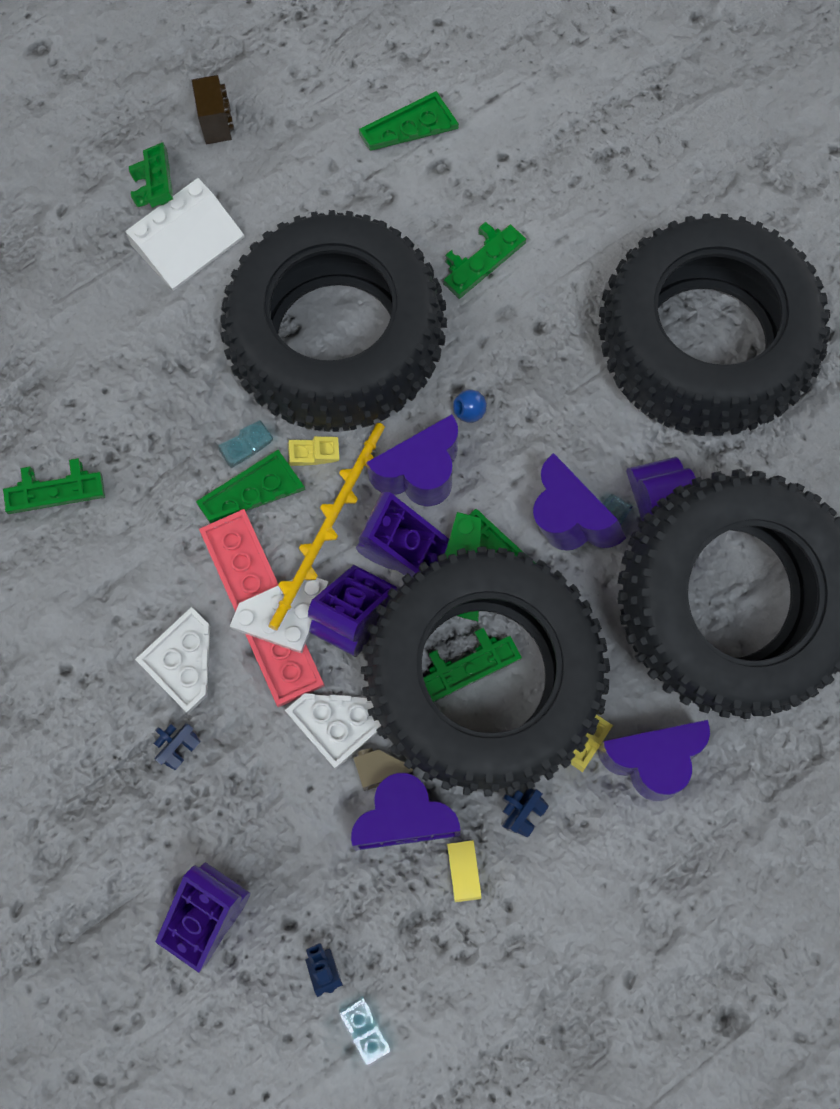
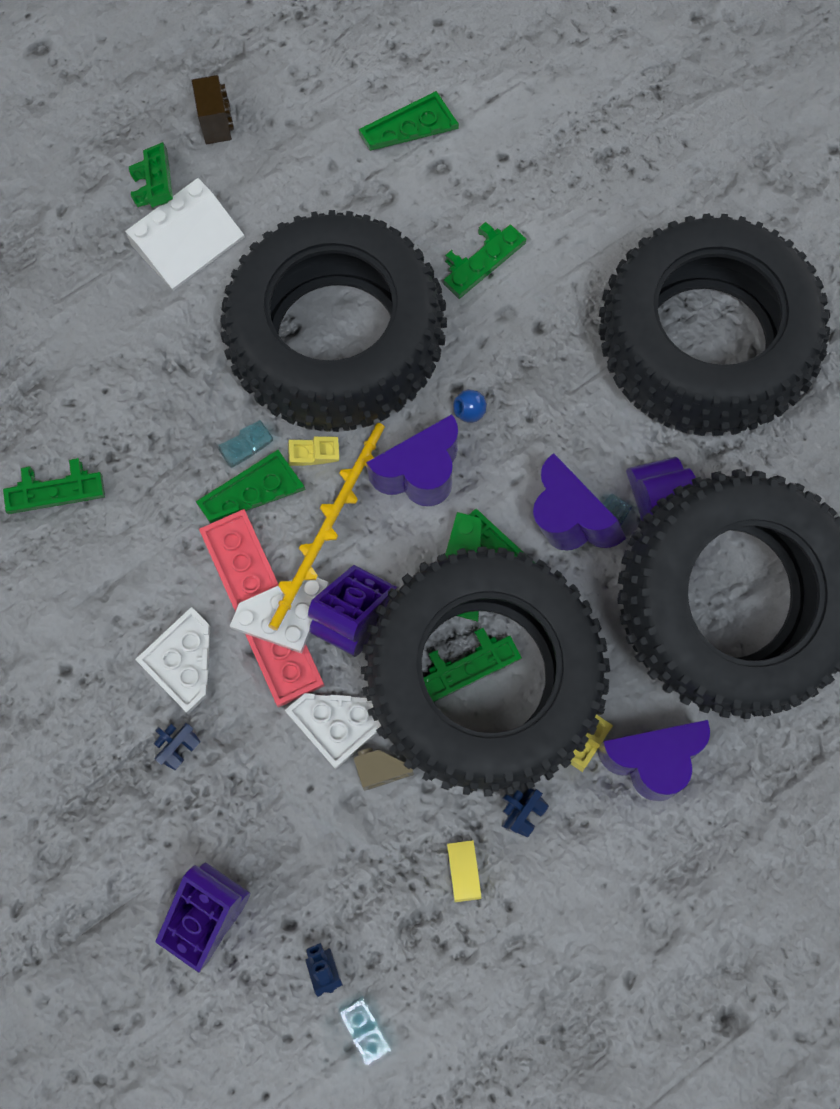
dark purple brick [351,773,461,851] -> none
dark purple brick [356,492,449,577] -> none

